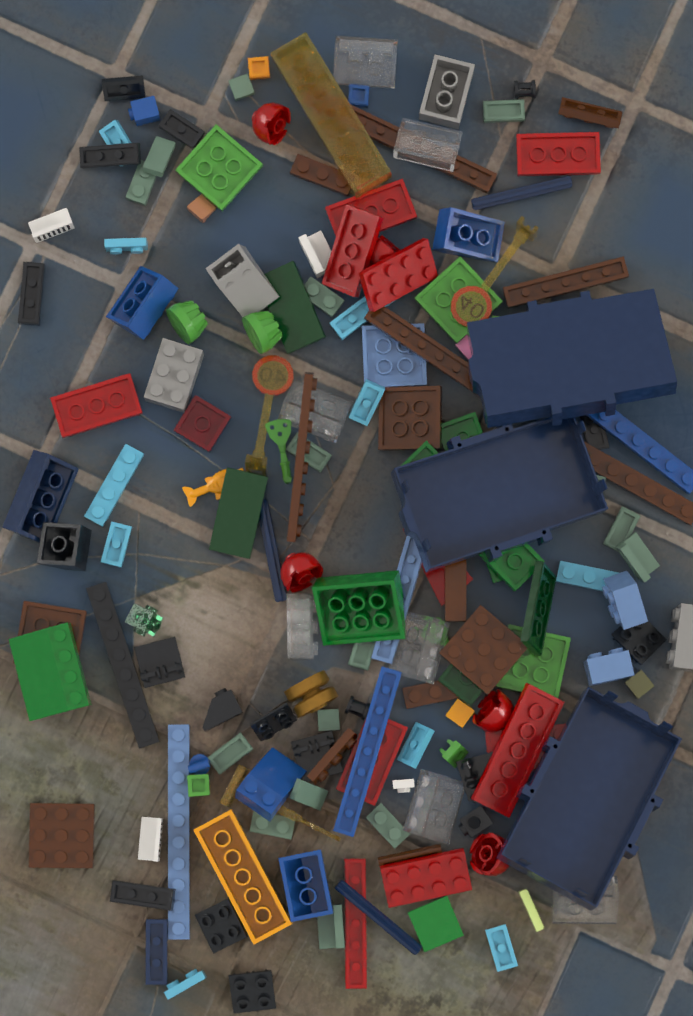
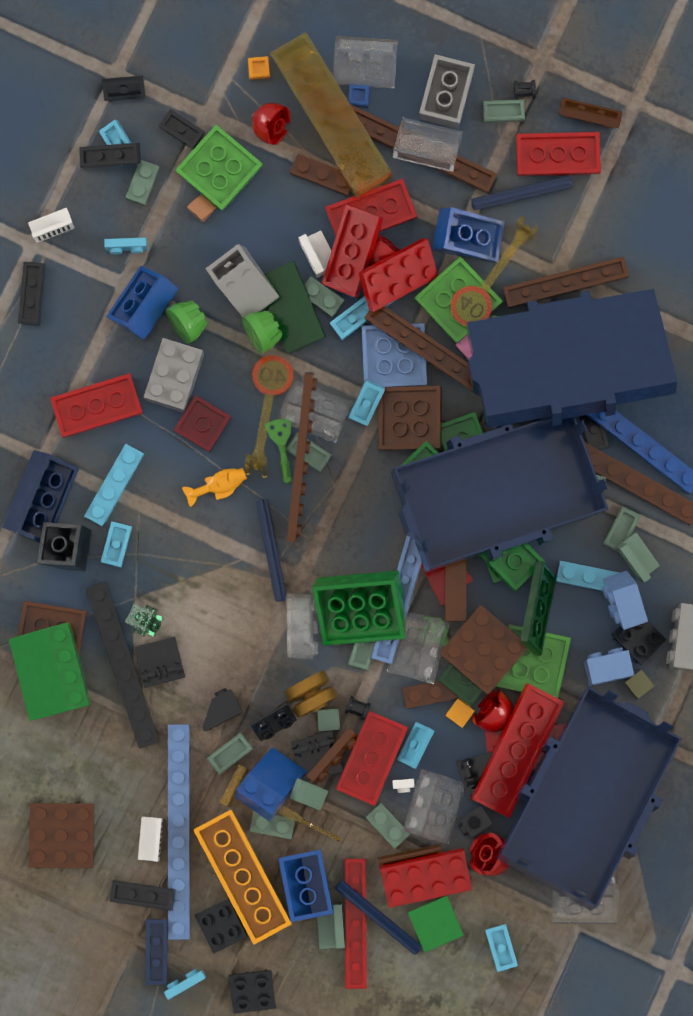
blue brick [128,96,161,126] -> none
sand green tile [142,136,176,177] -> none
bright green tile [187,774,210,797] -> none
blue plate [188,754,211,775] -> none
dark green tile [209,467,268,559] -> none
sand green tile [228,73,255,101] -> none
red cylinder [280,552,323,593] -> none
blue plate [333,666,402,837] -> none
bright green tile [440,740,469,768] -> none
yellowish green tile [518,889,544,932] -> none

